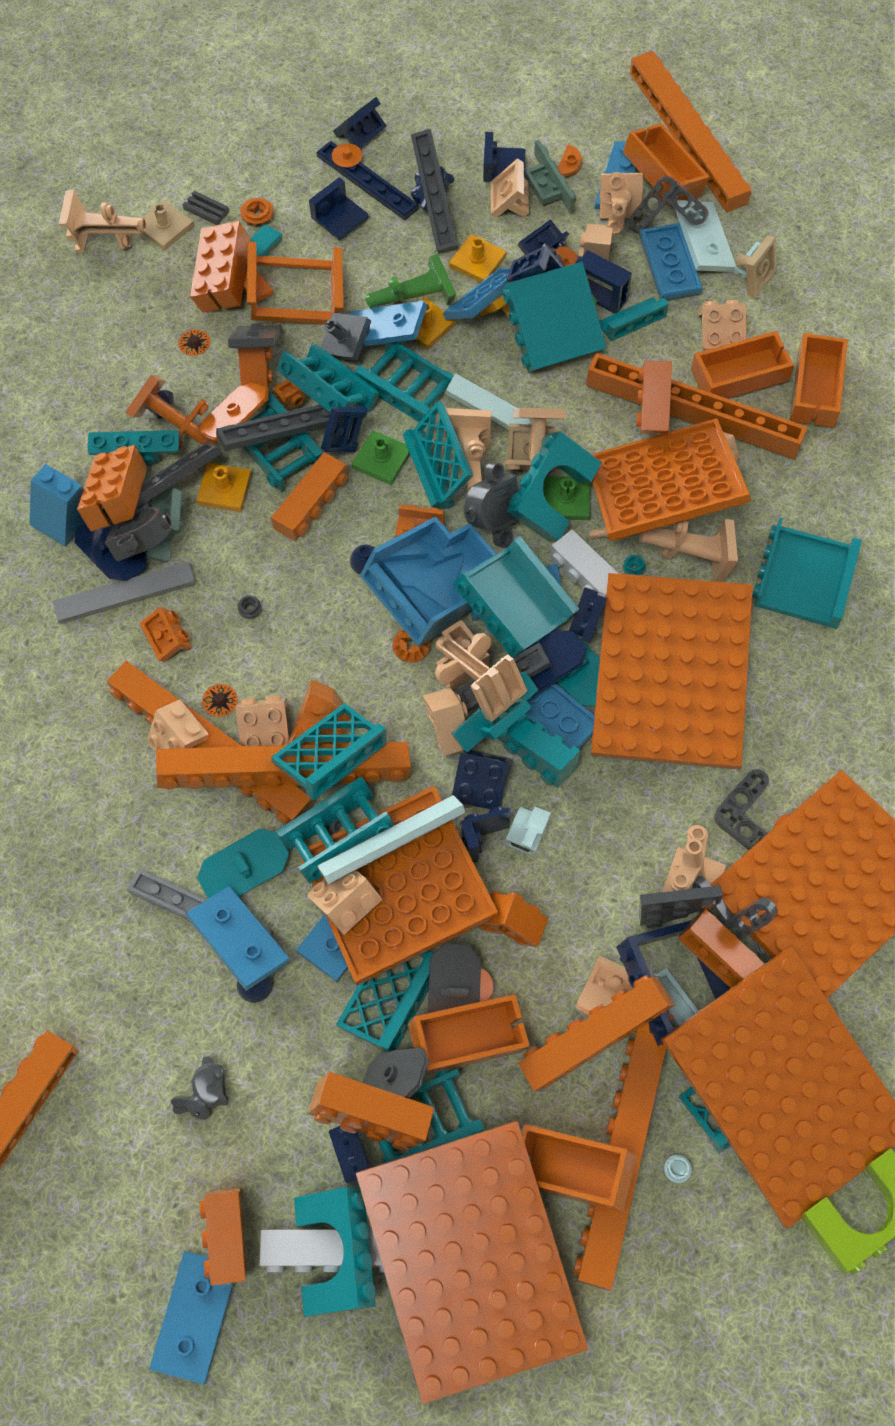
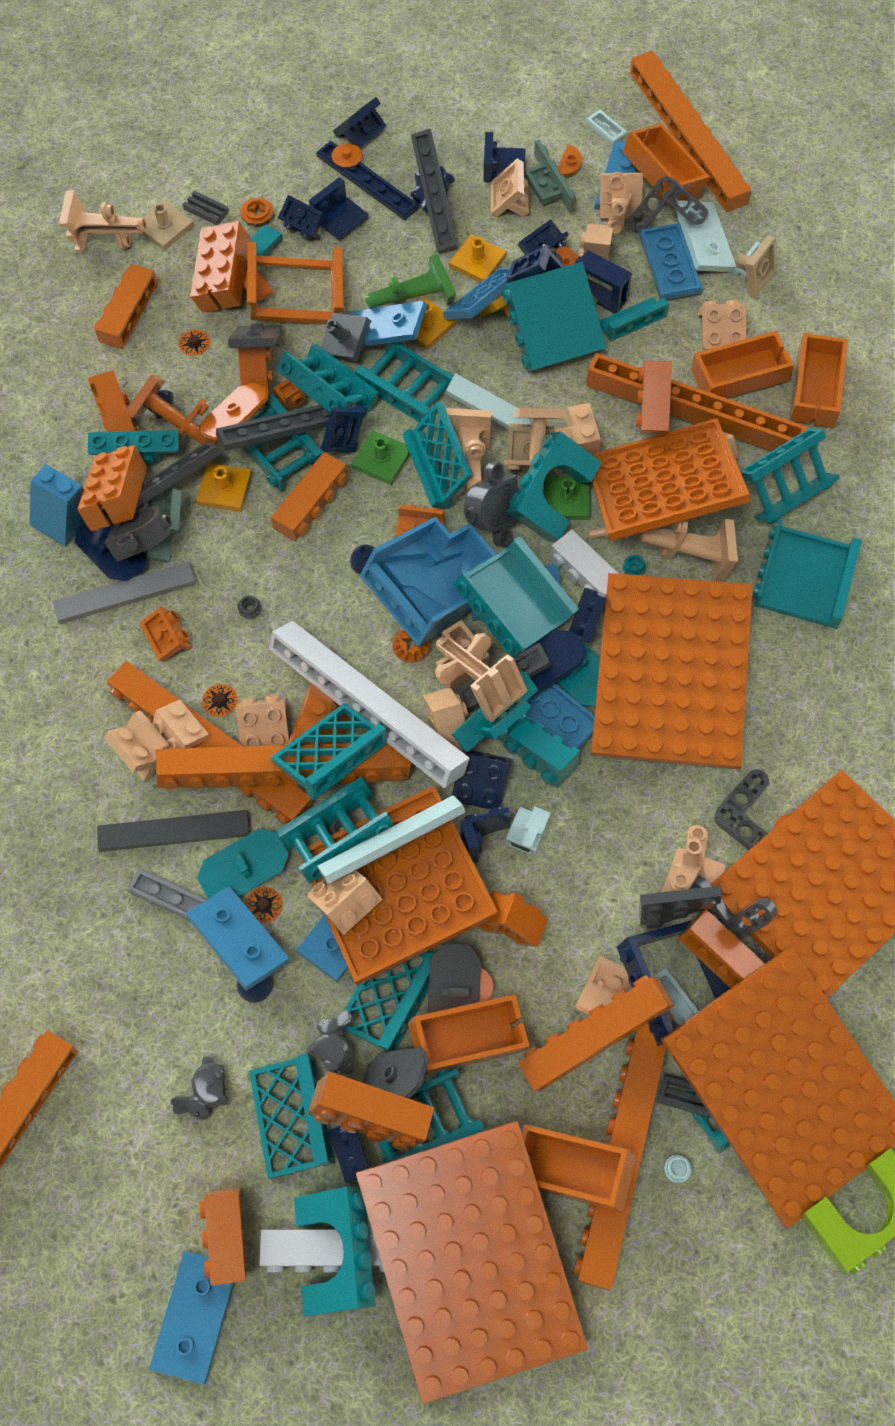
none -> orange wedge [87,370,140,432]
none -> orange brick [95,264,158,349]
none -> dark grey tile [97,810,249,852]
none -> light nougat bracket [104,711,170,781]
none -> piece [245,887,283,924]
none -> teal fence [249,1053,335,1179]
none -> white brick [269,621,469,788]
none -> dark blue bracket [278,195,326,240]
none -> dark grey animal [308,1009,354,1075]
none -> light nougat brick [555,403,601,454]
none -> light aqua tile [585,109,628,147]
none -> dark grey tile [657,1075,711,1118]
none -> teal fence [740,428,840,524]

